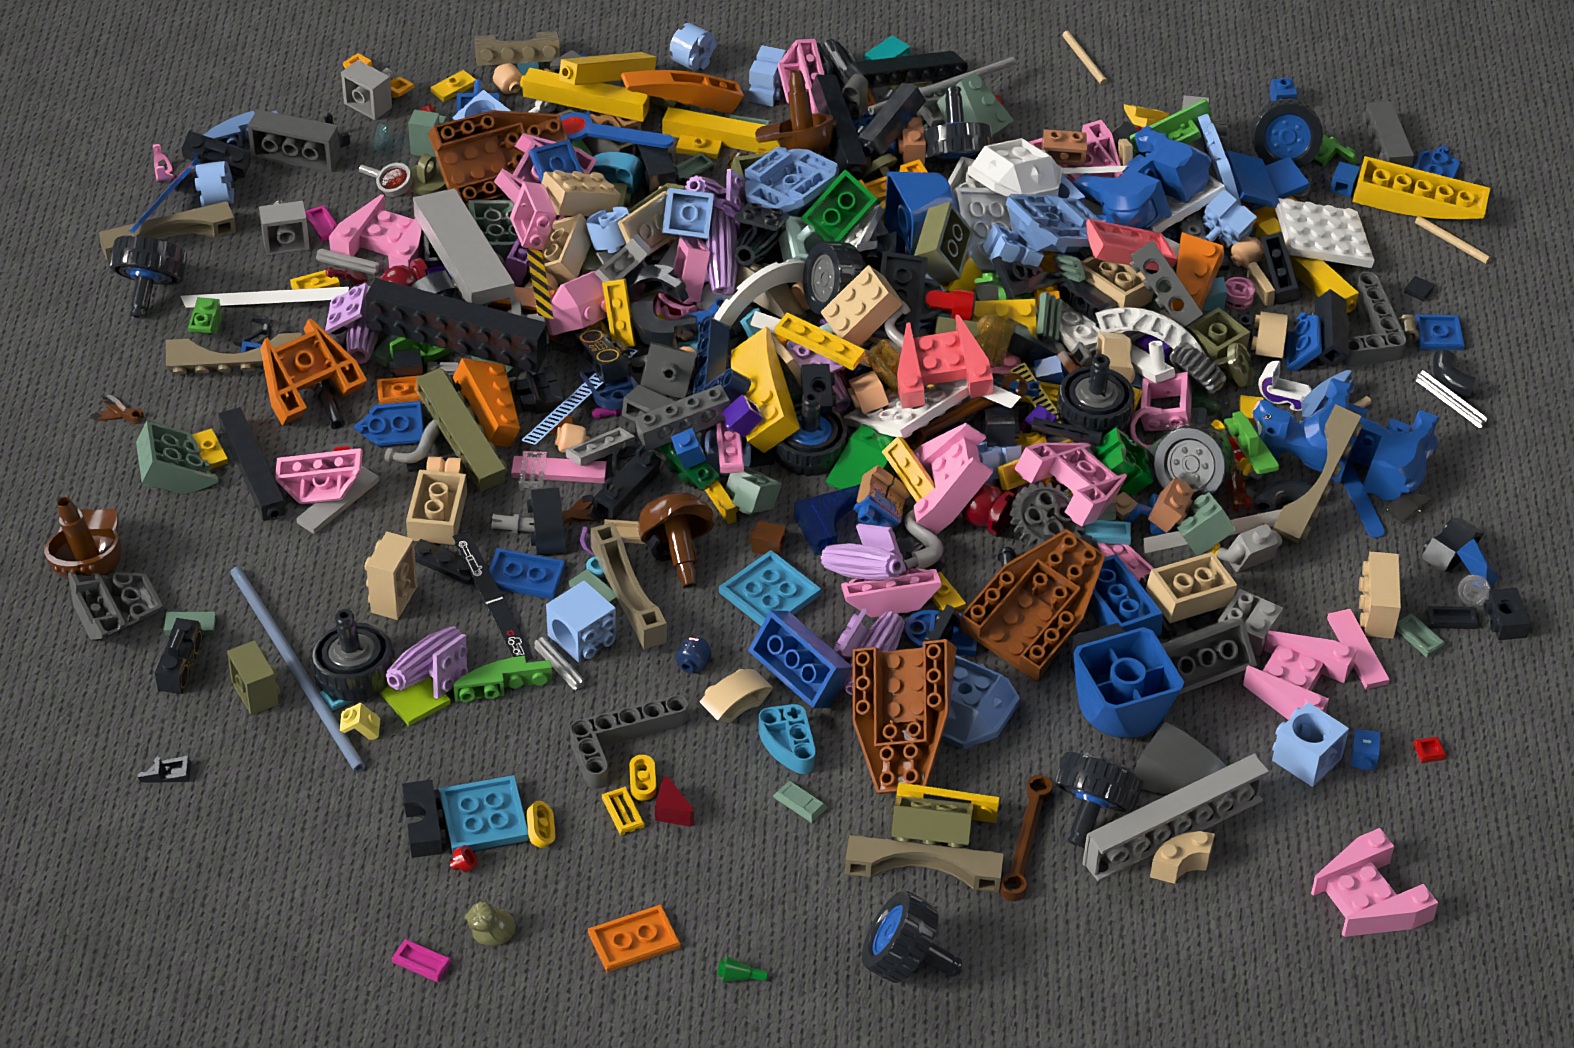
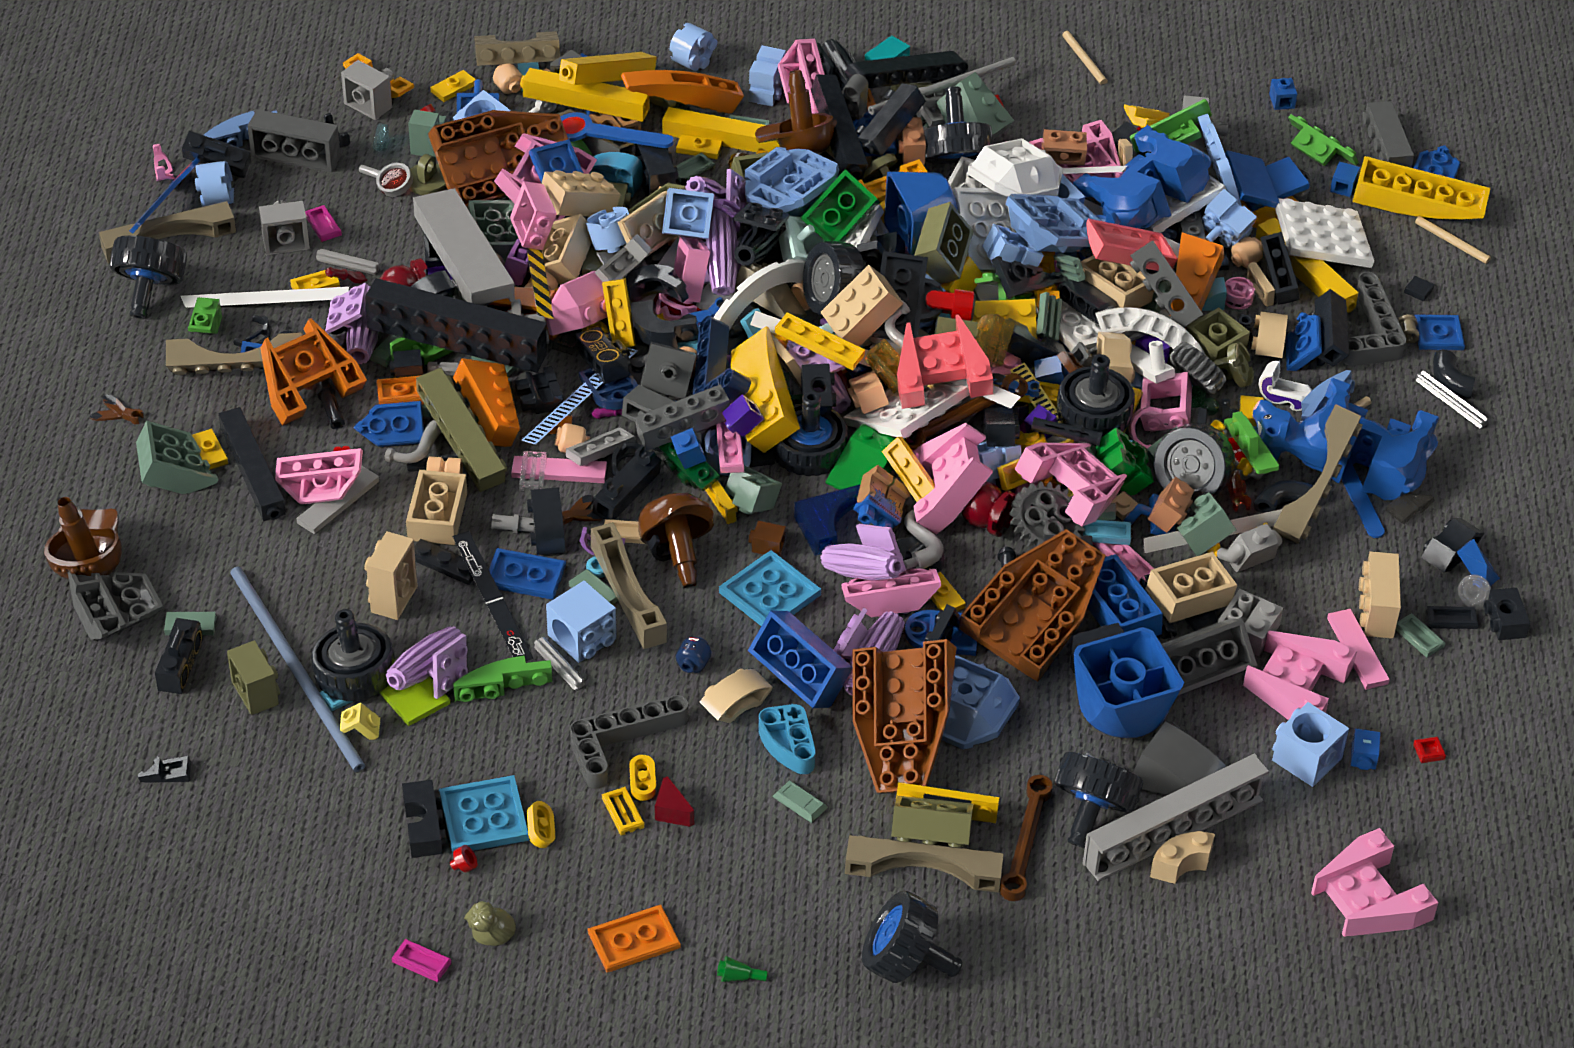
bright pink wedge [329,194,424,268] -> none
wheel [1251,98,1323,169] -> none

